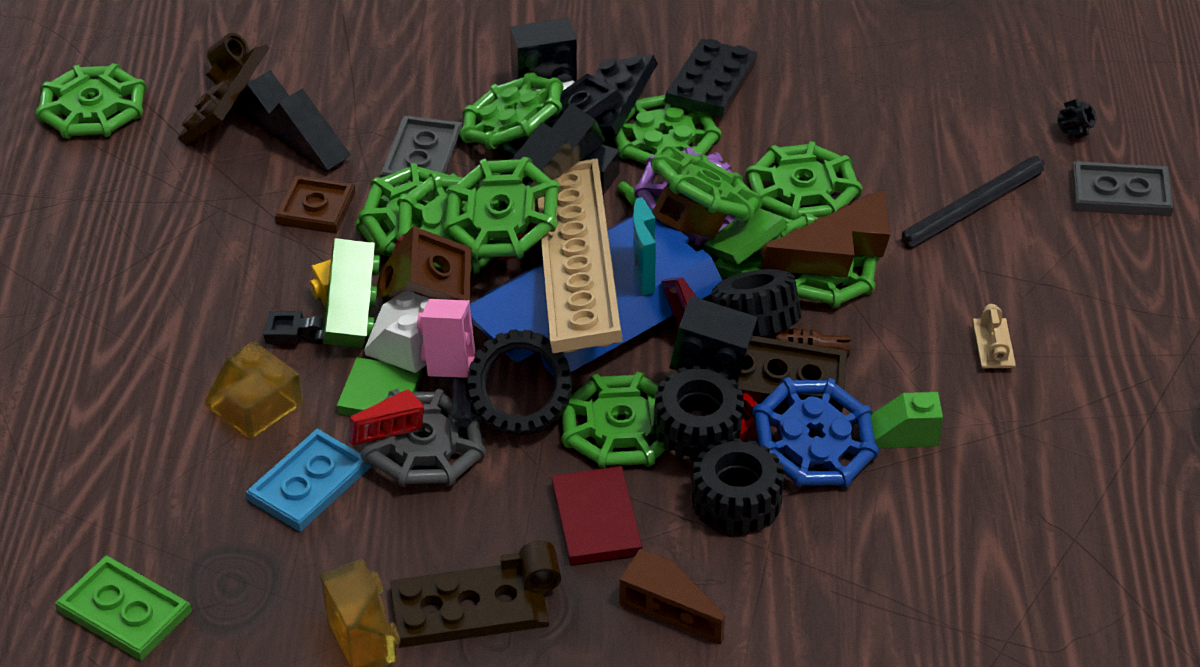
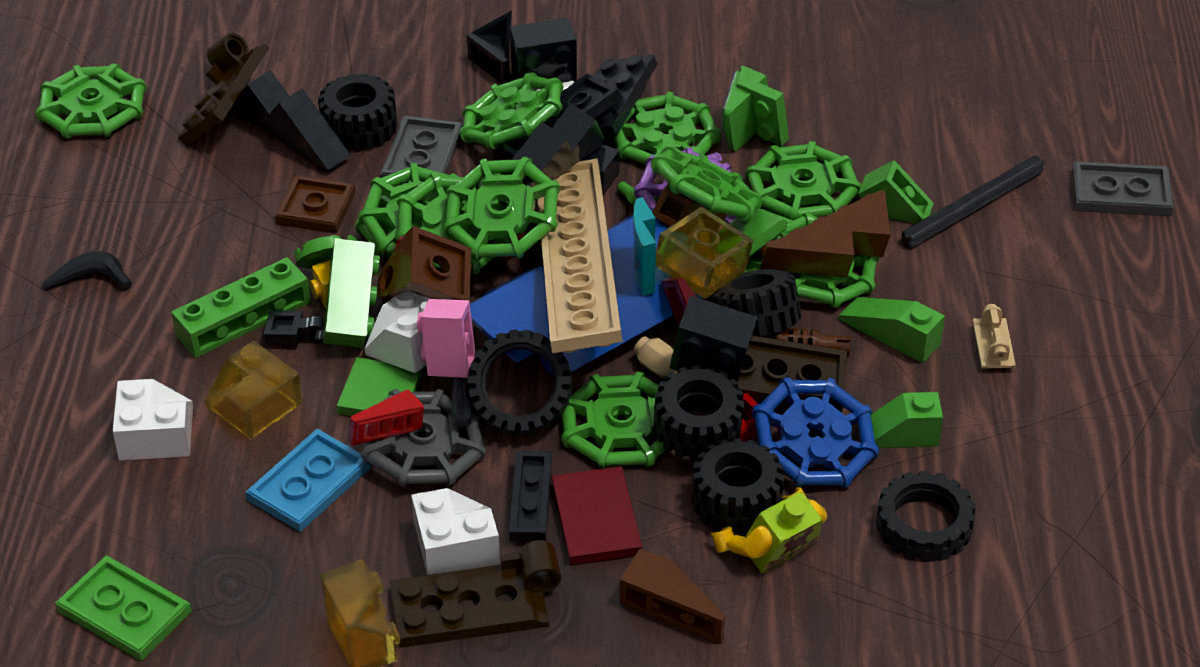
black plate [665,39,758,117] -> none
black gear [1057,99,1096,138] -> none
none -> black piece [42,251,132,291]
none -> white slope [113,379,193,461]
none -> bright green brick [171,257,311,358]
none -> bright green tile [294,235,358,269]
none -> black tyre [318,73,397,150]
none -> white slope [411,488,500,575]
none -> black slope [467,10,512,84]
none -> black plate [509,450,552,542]
none -> tan plant [633,336,678,379]
none -> clear yellow slope [655,206,754,299]
none -> torso [711,487,827,573]
none -> bright green piece [722,65,789,151]
none -> bright green slope [838,297,945,363]
none -> bright green slope [858,160,934,224]
none -> black tyre [876,471,975,562]

